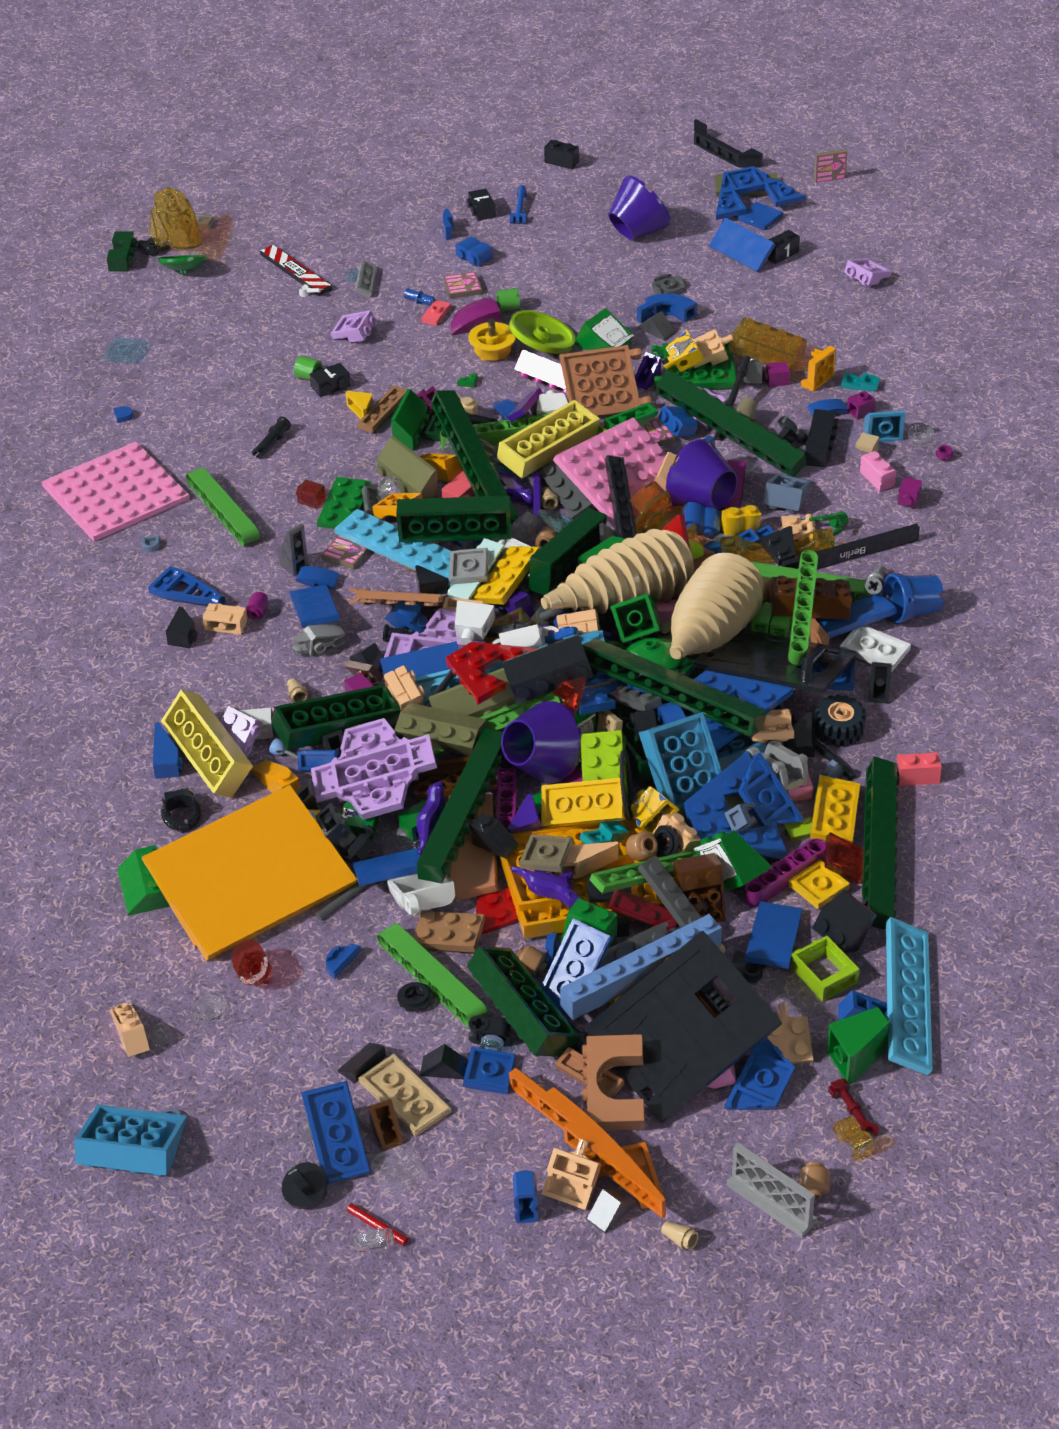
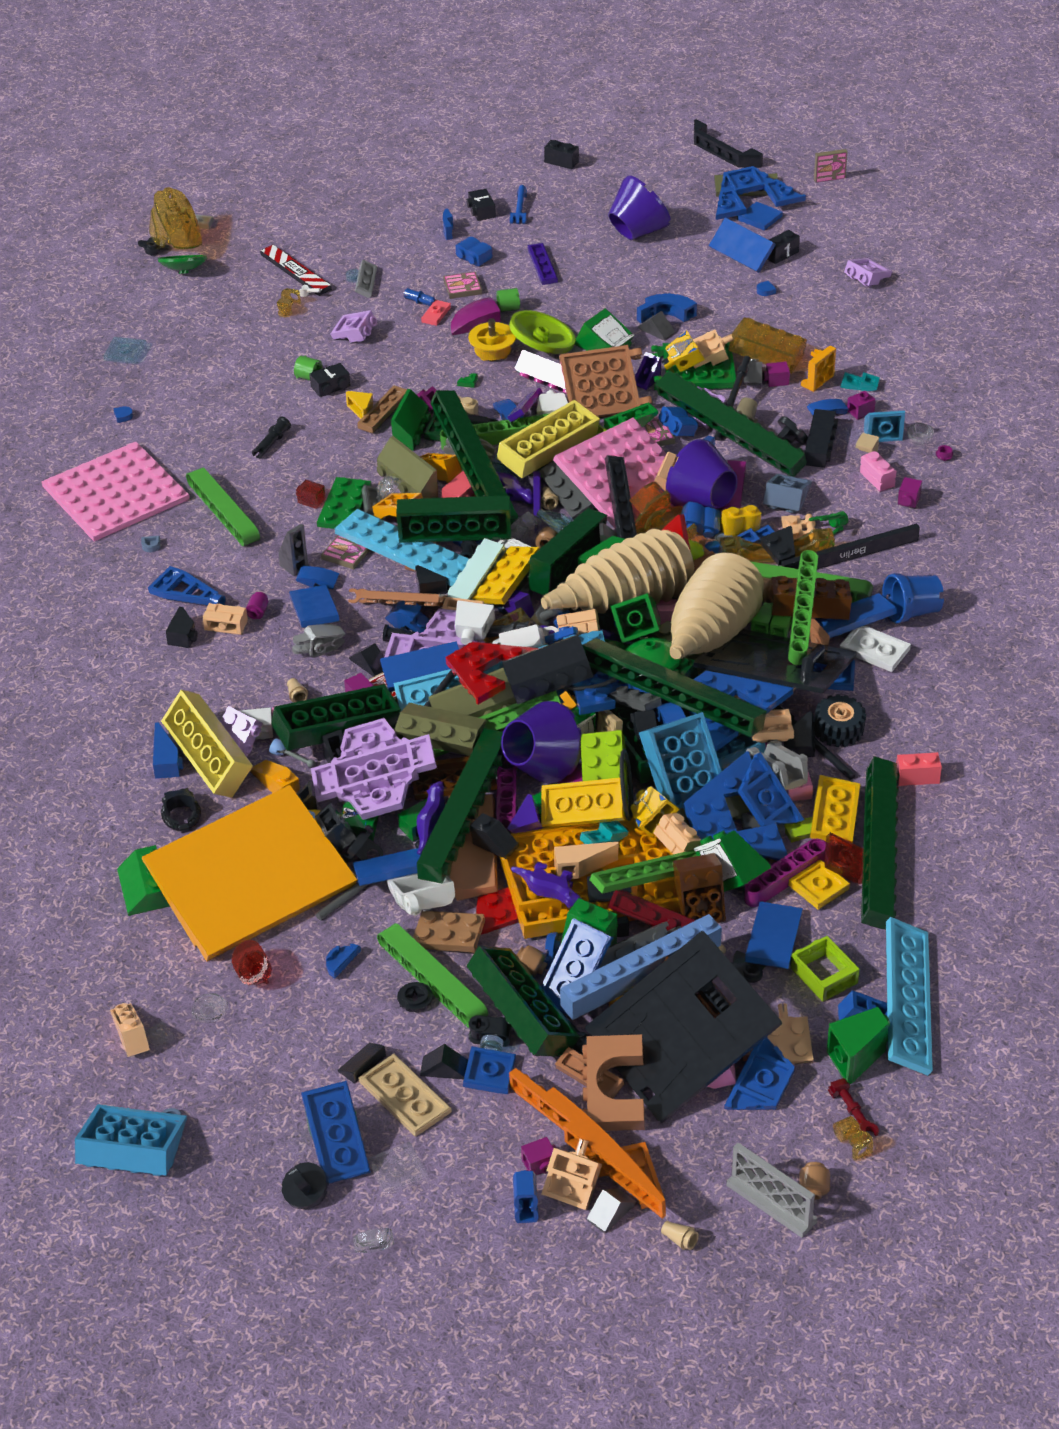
dark green arch [107,231,138,272] -> none
blue tile [297,750,338,771] -> none
reddish brown plate [344,660,384,682] -> none
red bar [346,1203,409,1246] -> none
reddish brown slope [368,1099,405,1151] -> none
light nougat brick [384,665,425,711] -> none
light grey tile [449,548,489,585] -> none
dark tan tile [519,834,573,872] -> none
clear red slope [553,677,586,714] -> none
medium nougat head [626,832,658,861] -> none
dark grey plate [638,855,701,928] -> none
dark grey tile [652,274,685,295] -> none
black gear [654,825,681,857] -> none
sand blue panel [724,802,755,832] -> none
black slope [812,890,876,953] -> none
sand blue tile [822,760,845,779] -> none
light grey pin [865,565,886,594] -> none
black slope [868,662,892,703] -> none
none -> clear yellow leg [277,288,301,318]
none -> magenta brick [521,1137,557,1175]
none -> dark purple tile [527,243,558,285]
none -> blue tile [757,281,776,296]

